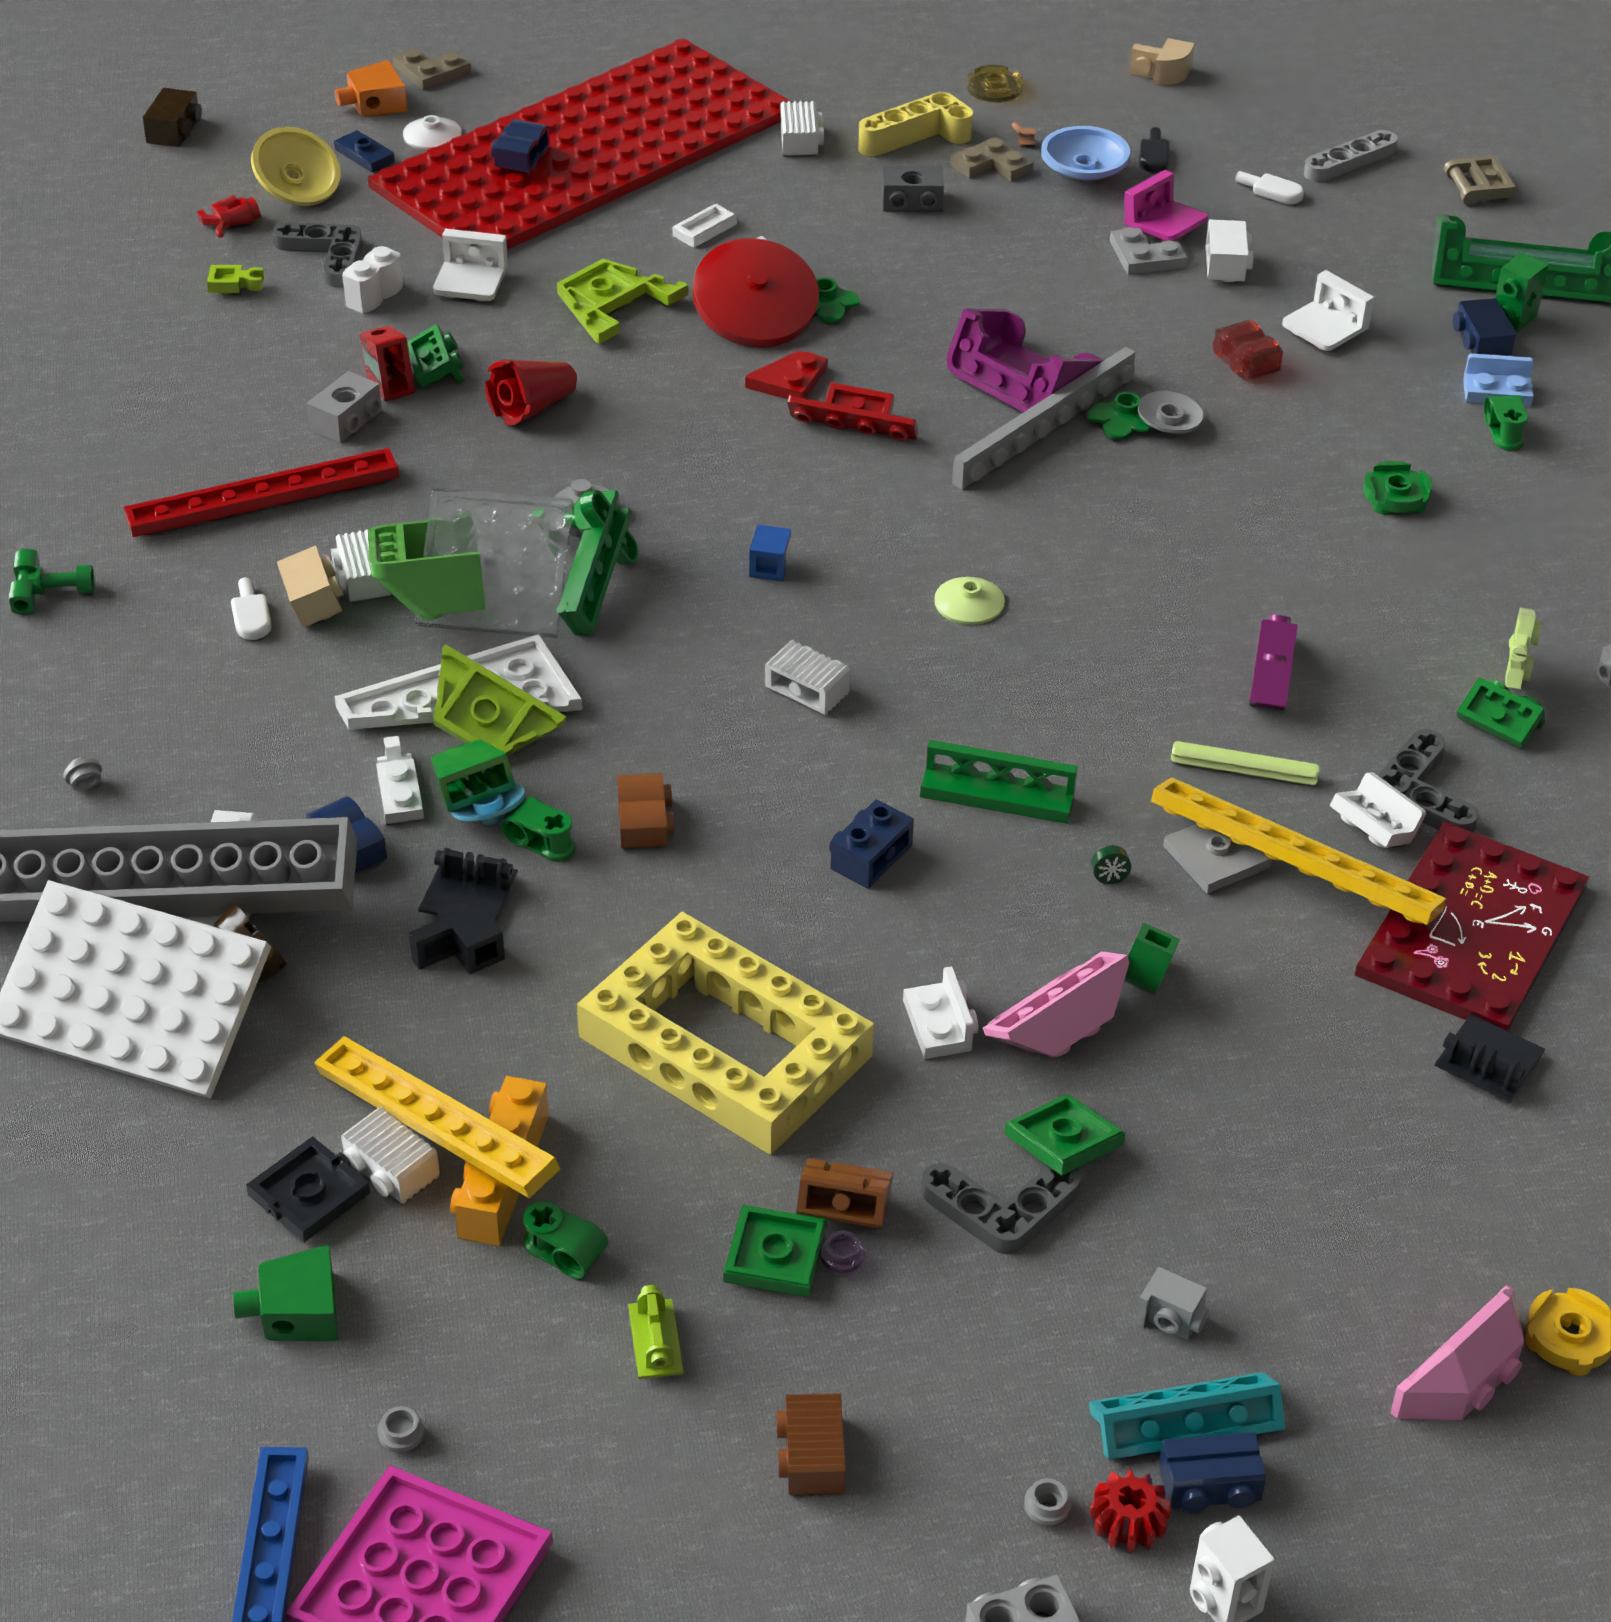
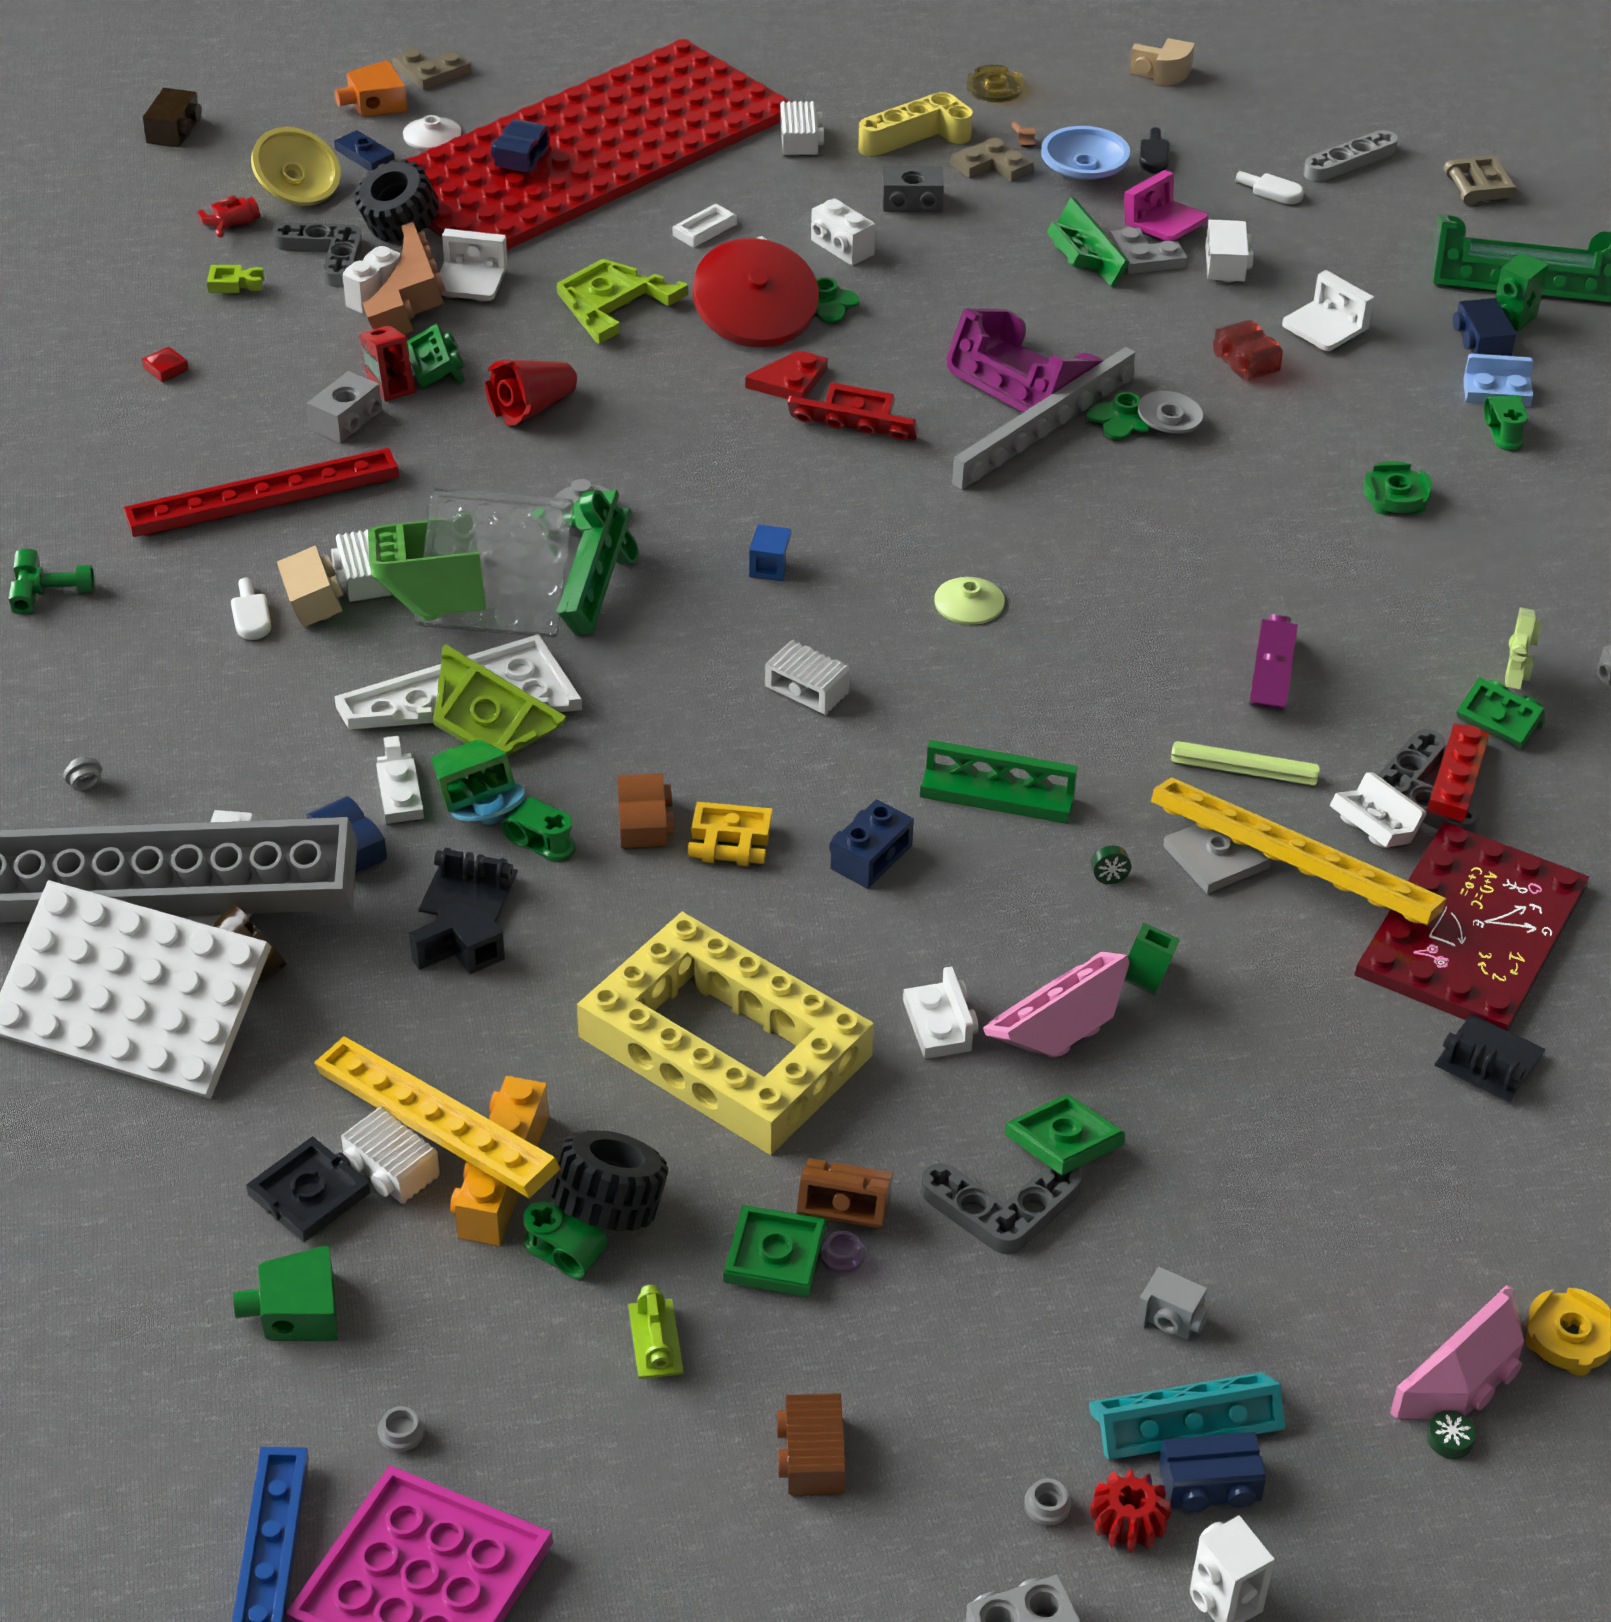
none -> red tile [142,346,189,382]
none -> black tyre [355,159,439,242]
none -> nougat arch [363,222,446,335]
none -> black tyre [550,1130,669,1231]
none -> yellow plate [688,802,772,867]
none -> white brick [811,198,876,266]
none -> green bracket [1047,197,1130,287]
none -> red plate [1426,723,1490,822]
none -> dark green tile [1427,1411,1476,1459]

